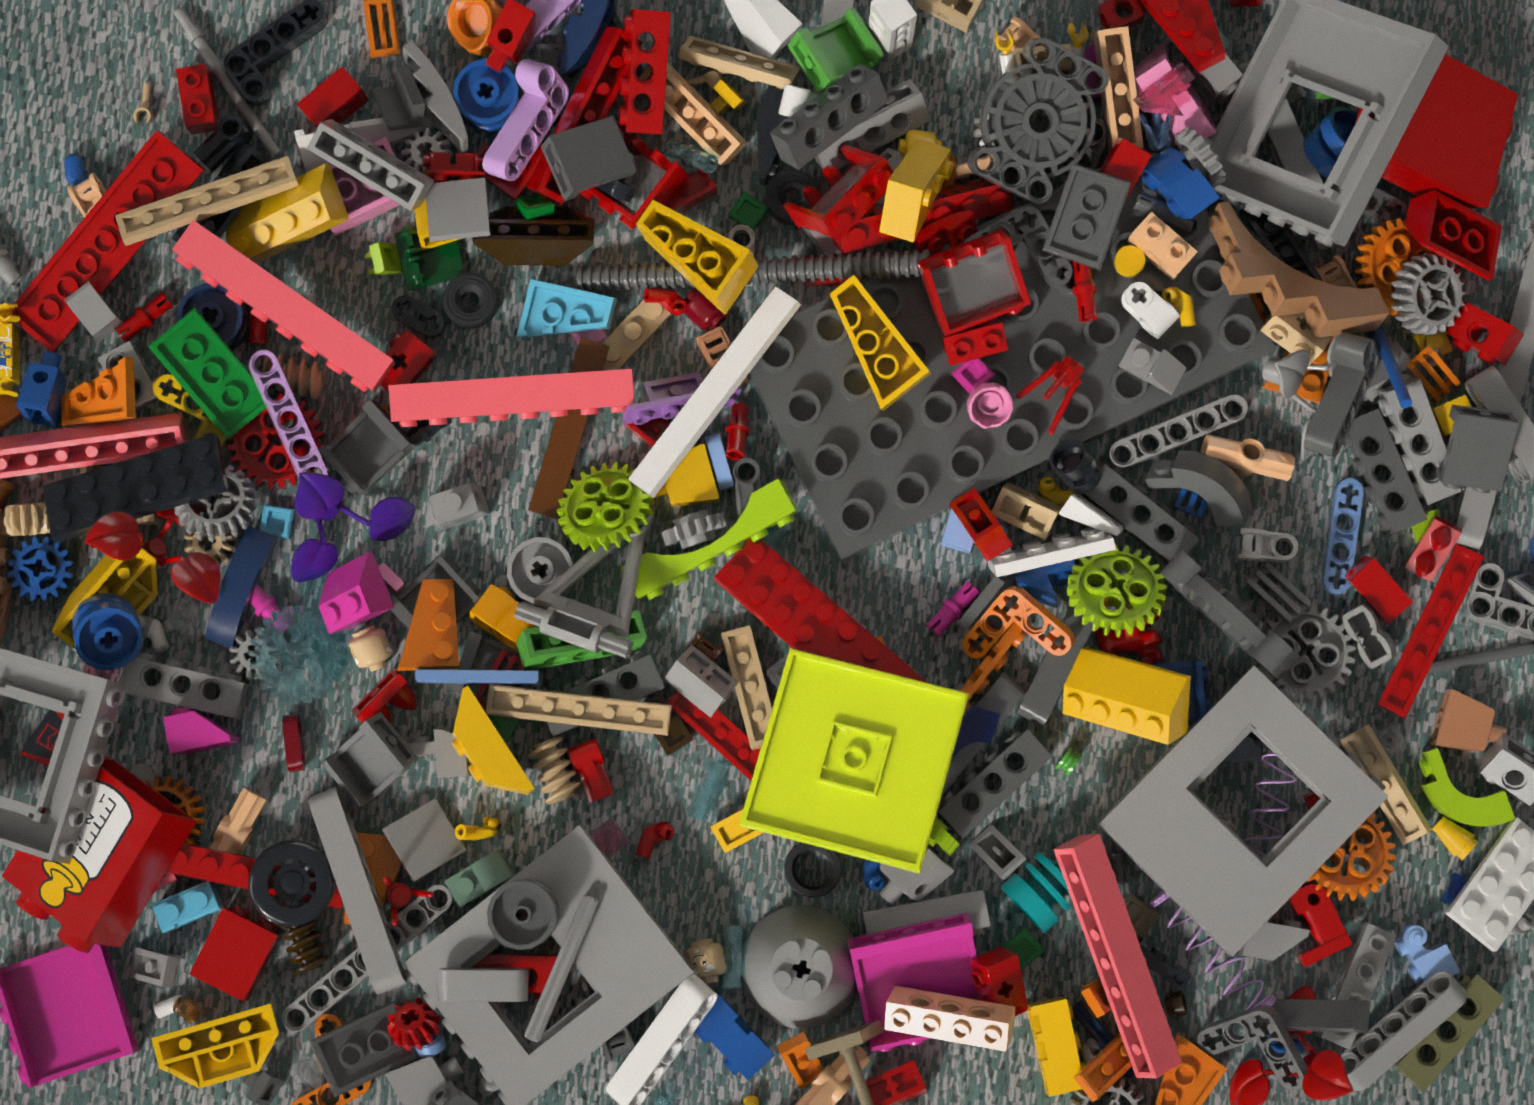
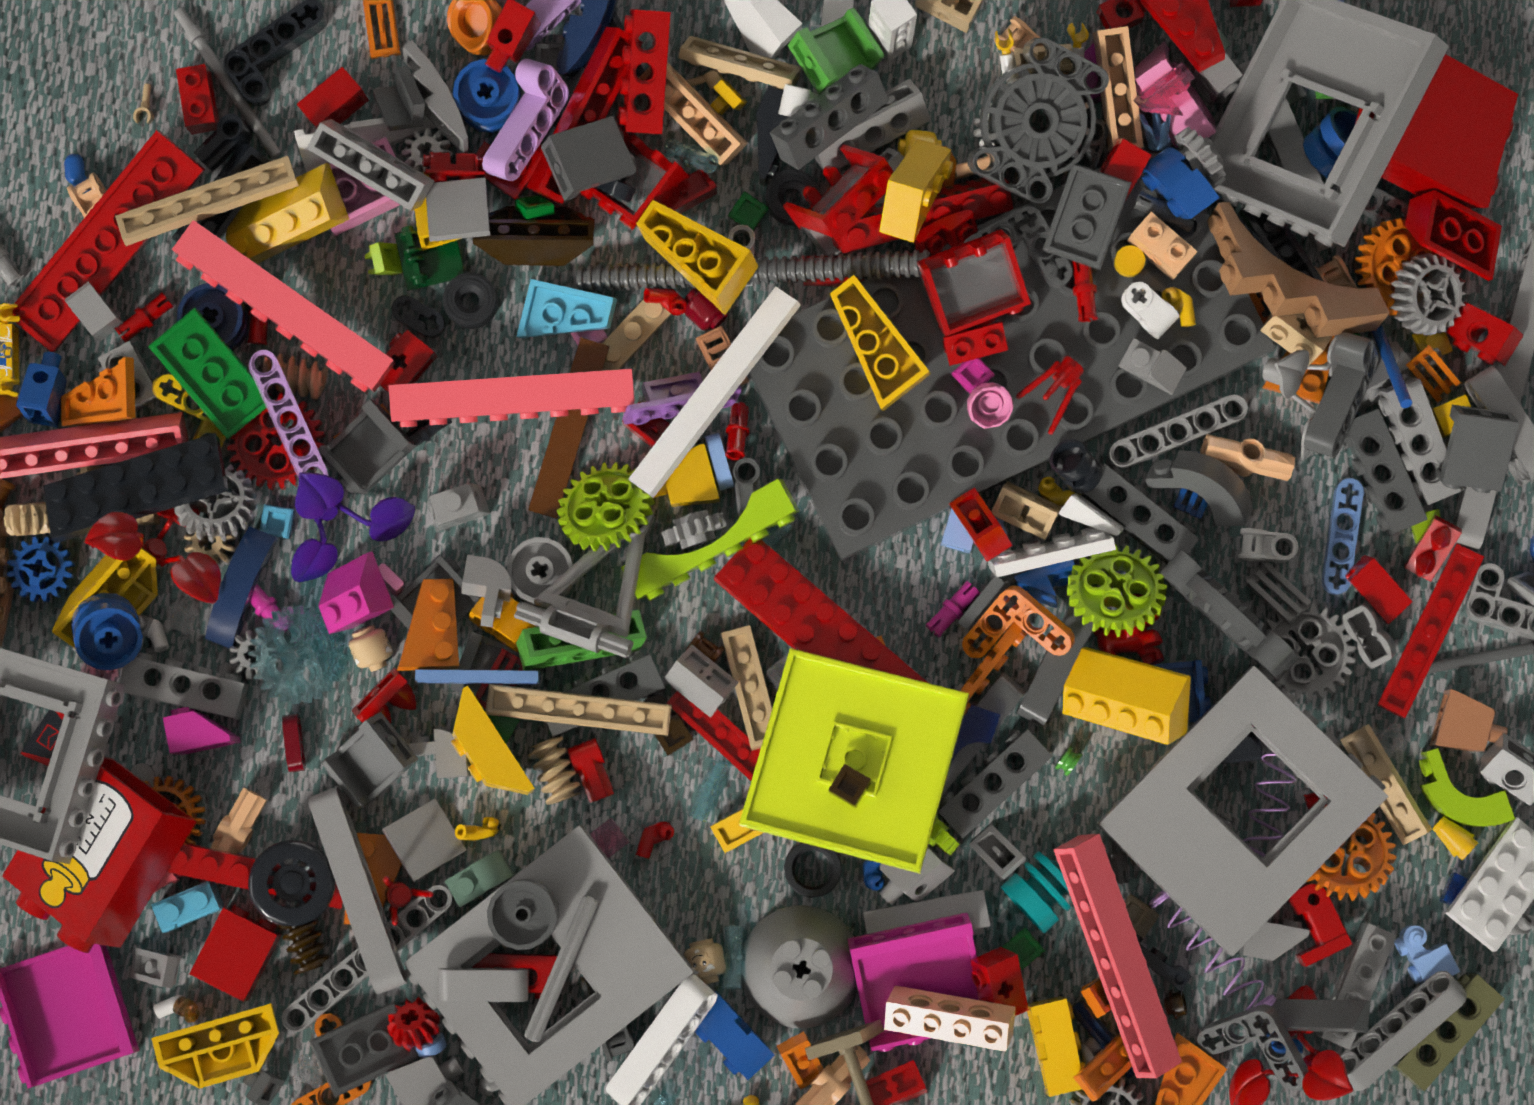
none -> light grey brick [461,555,511,628]
none -> dark brown plate [828,764,872,808]

